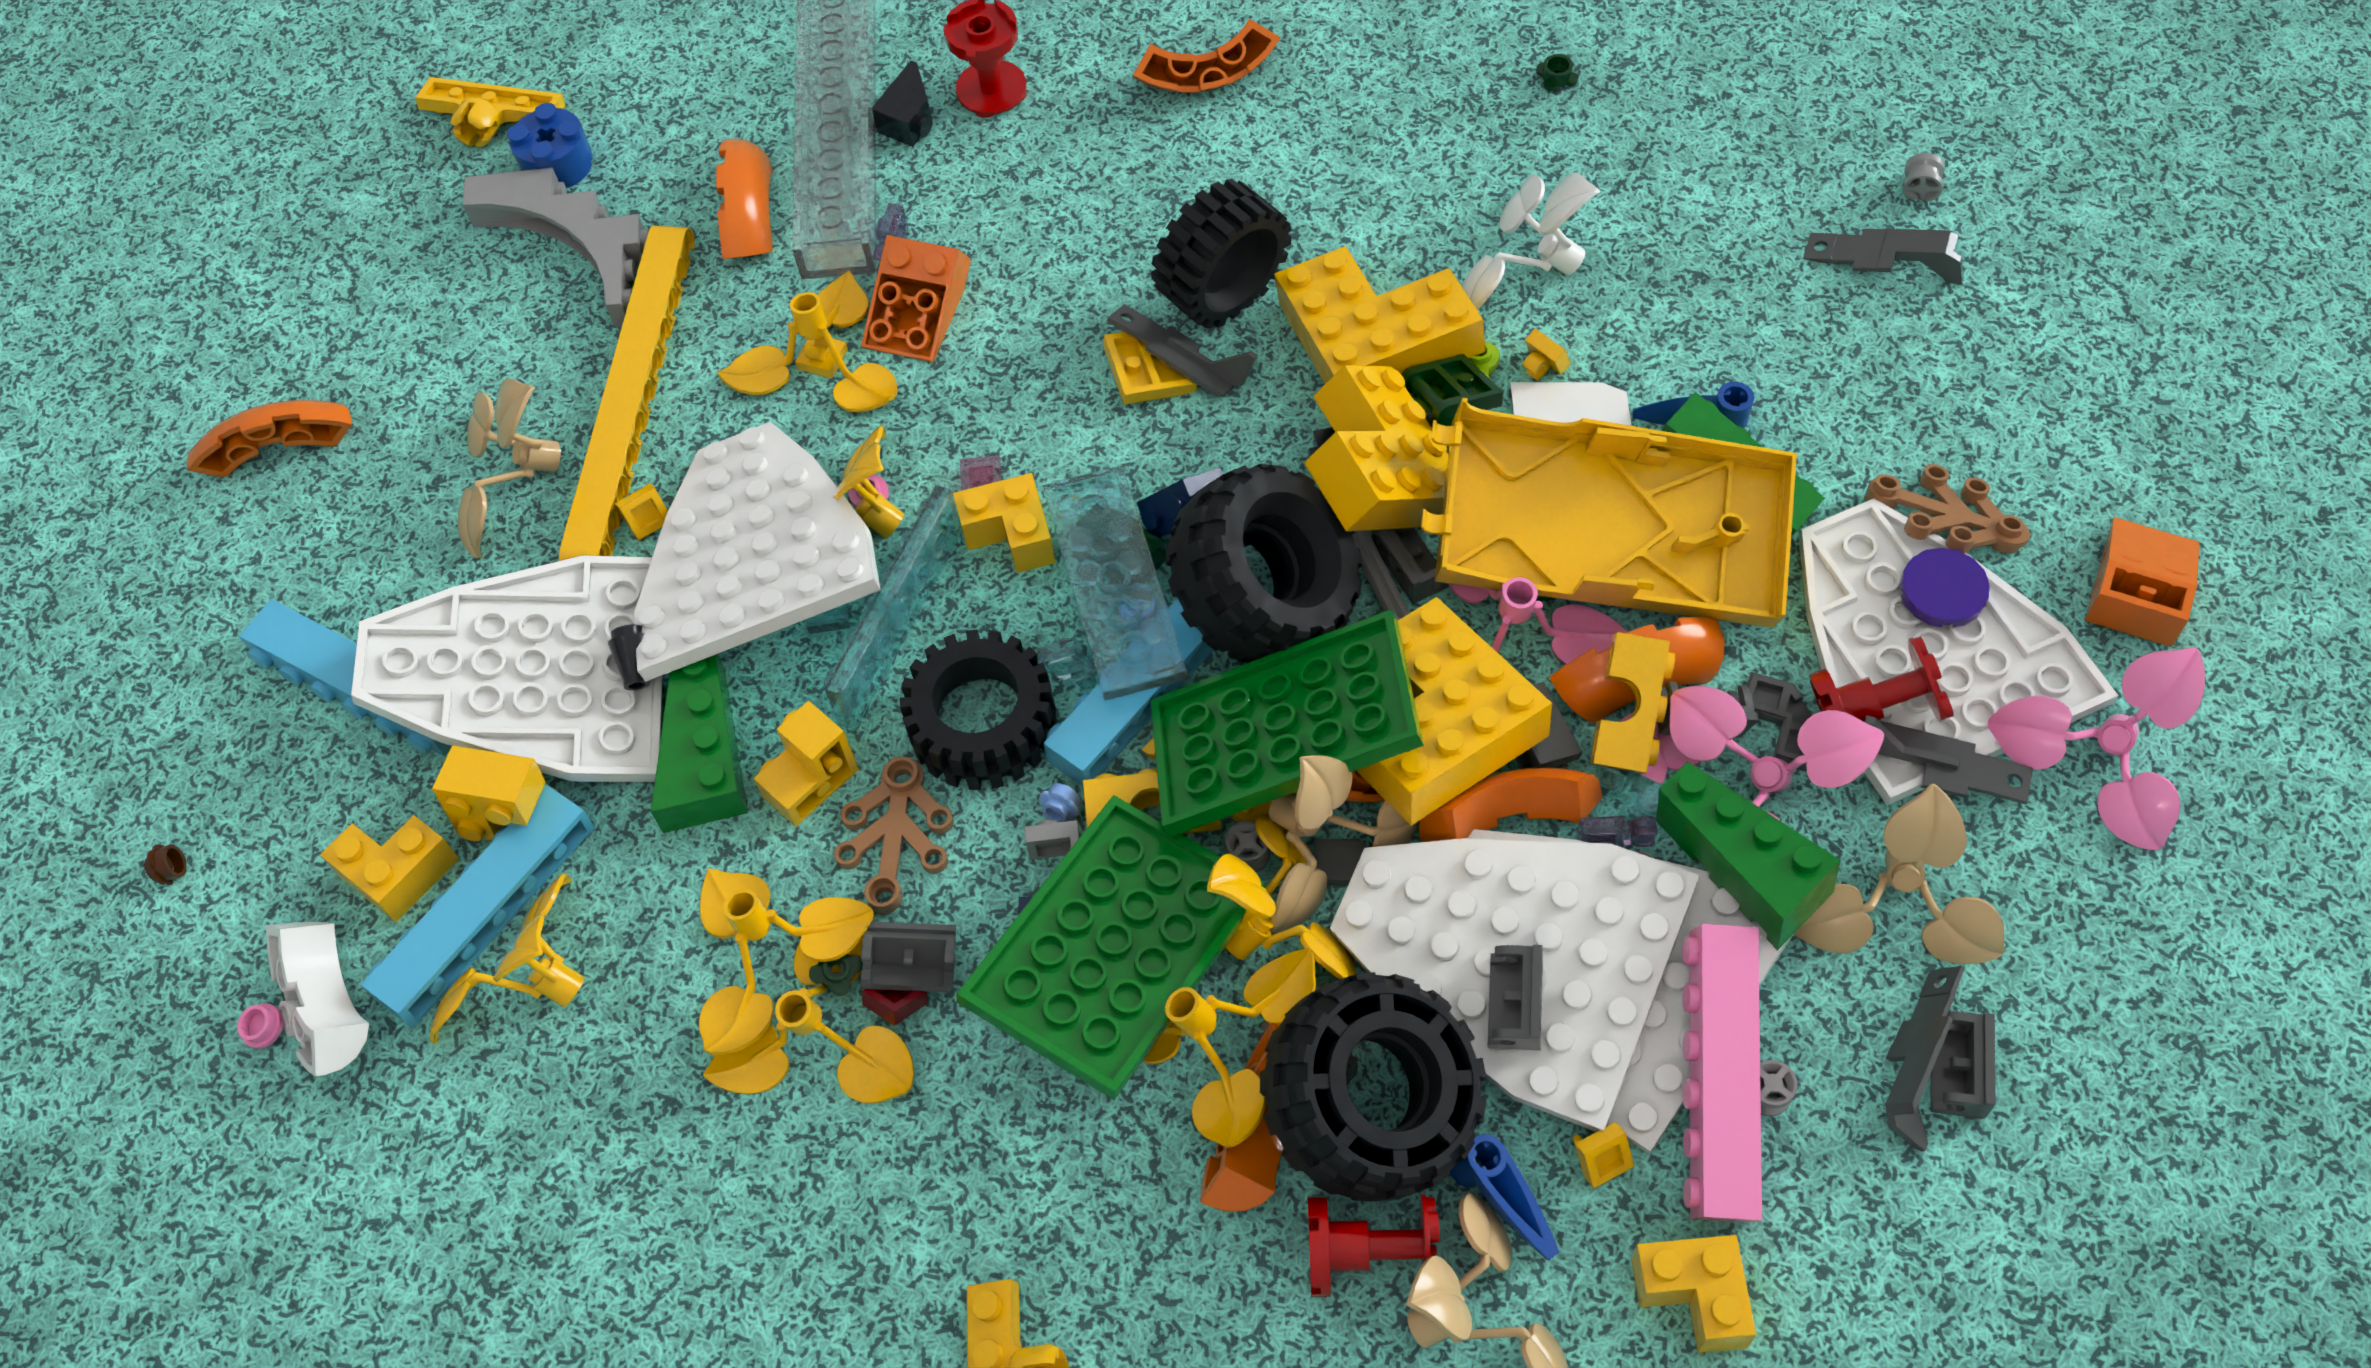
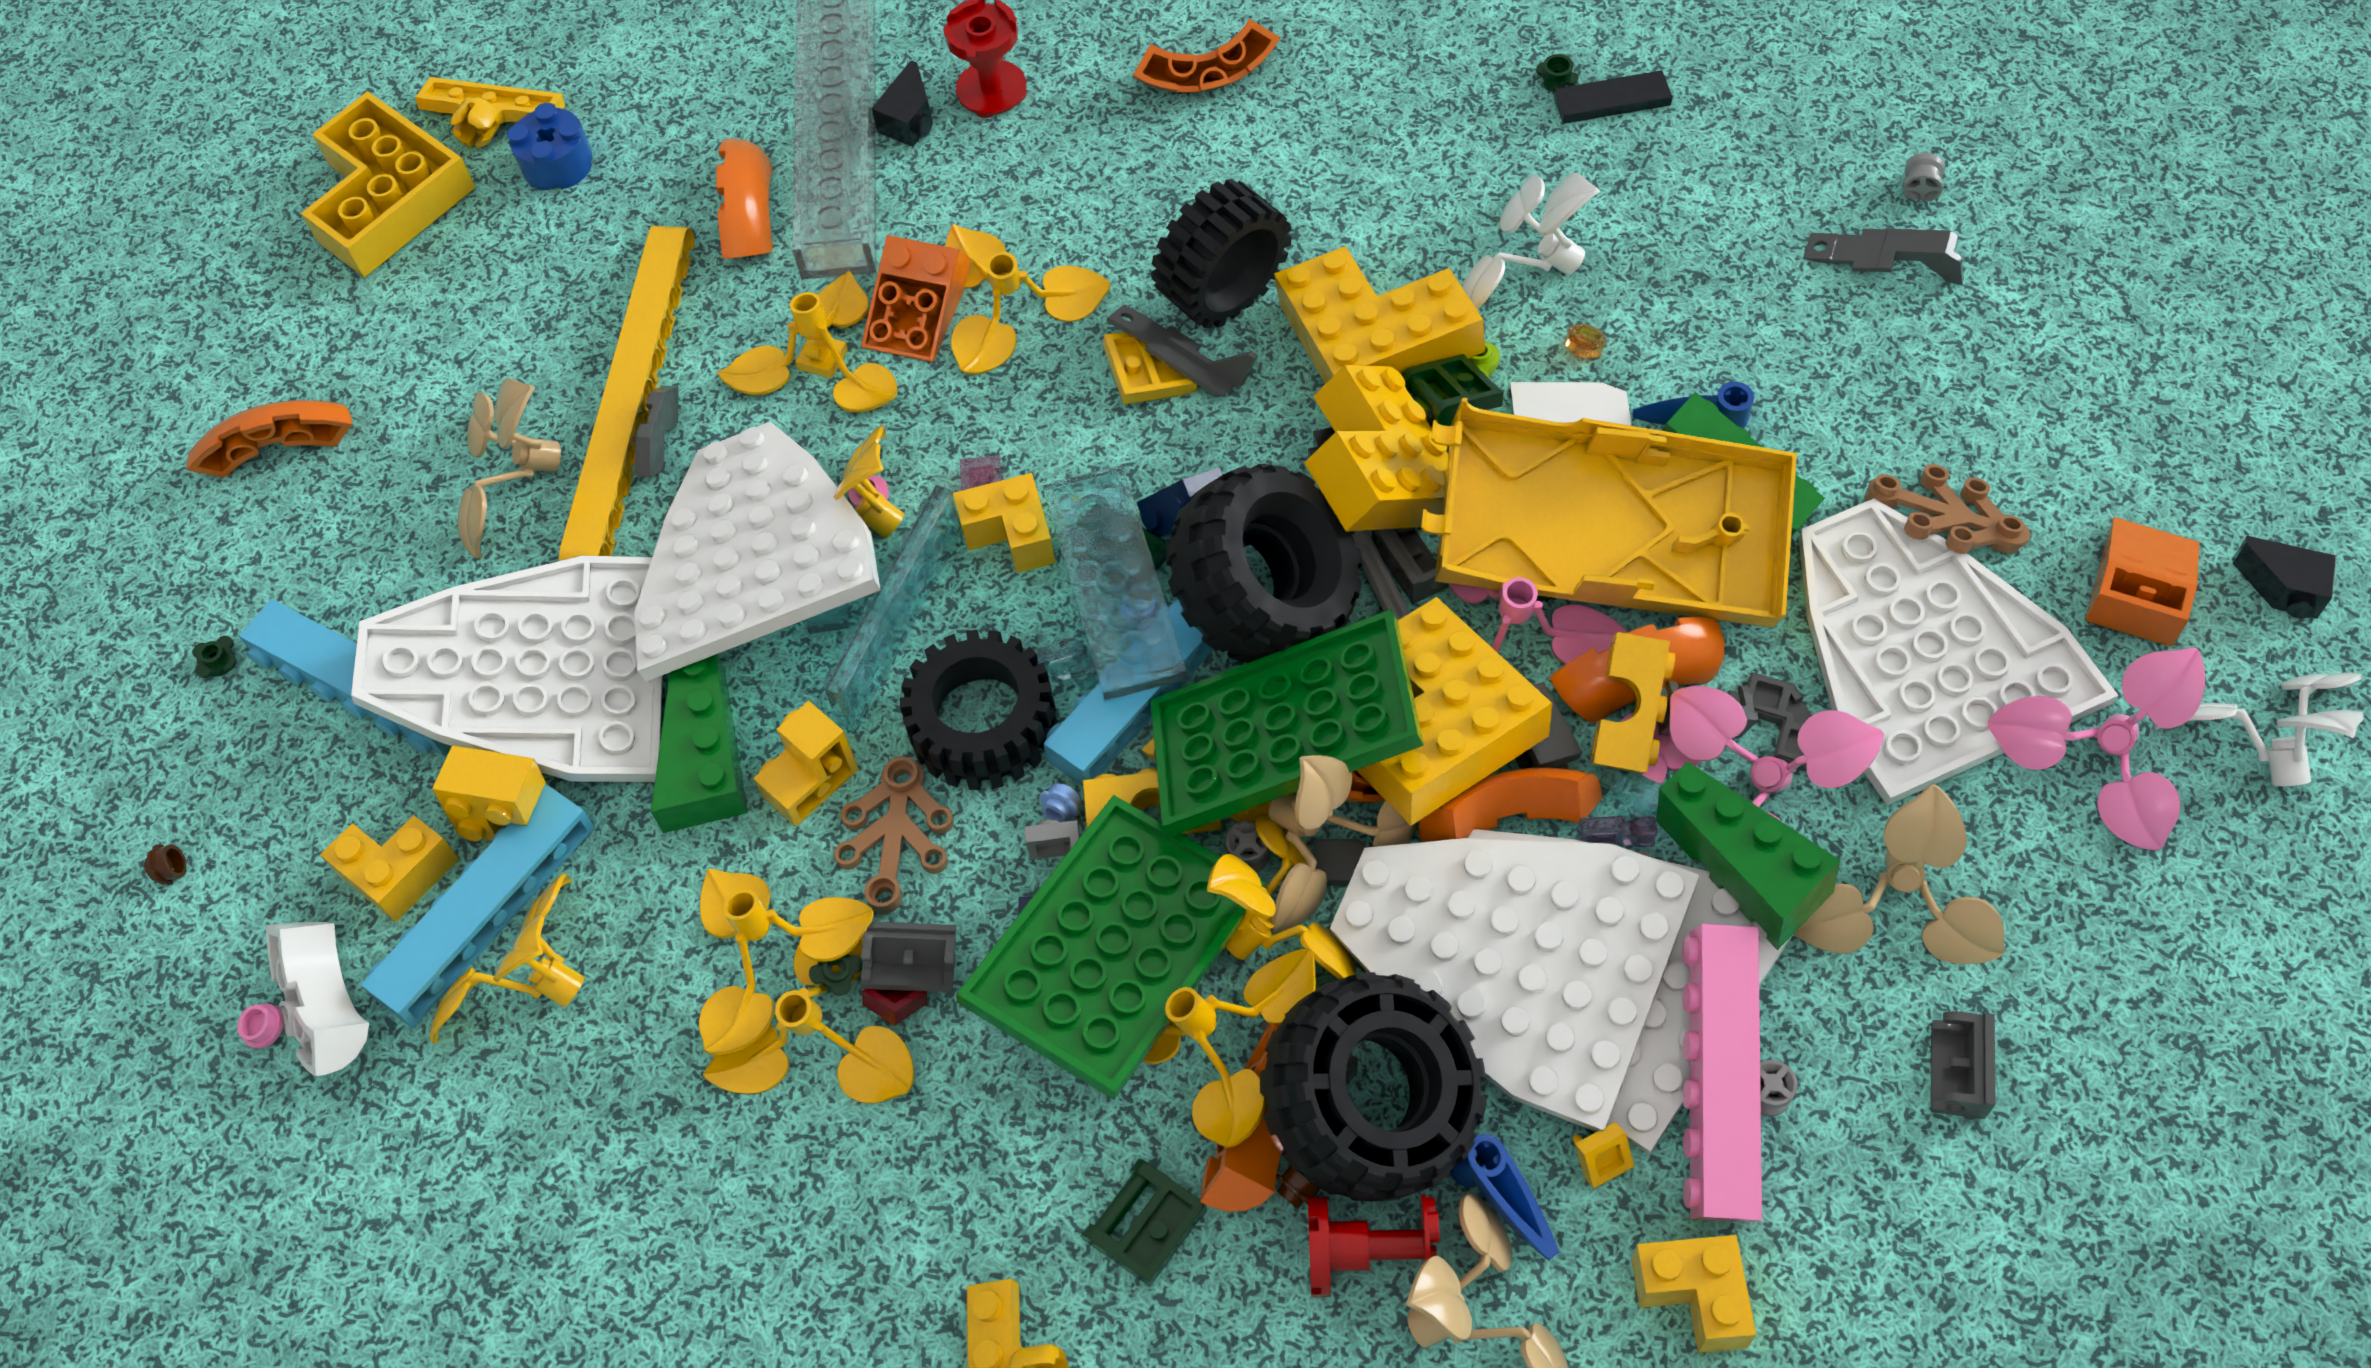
light grey arch [462,167,649,327] -> none
black cone [608,624,650,690] -> none
yellow tile [615,483,668,541] -> none
plate [873,203,908,273] -> none
dark grey hinge [1487,945,1543,1051] -> none
yellow tile [1522,328,1571,381] -> none
red piece [1809,636,1954,722] -> none
dark grey piece [1864,716,2033,804] -> none
dark grey piece [1885,966,1964,1151] -> none
dark purple tile [1900,548,1990,627] -> none
none -> dark green plate [192,636,237,678]
none -> yellow brick [301,91,476,278]
none -> dark grey tile [635,385,678,477]
none -> yellow plant [945,224,1110,375]
none -> dark green plate [1081,1158,1207,1287]
none -> reddish brown plate [1276,1165,1320,1209]
none -> black tile [1554,70,1672,124]
none -> clear orange tile [1564,324,1606,358]
none -> white plant [2154,673,2364,786]
none -> black slope [2233,536,2337,619]

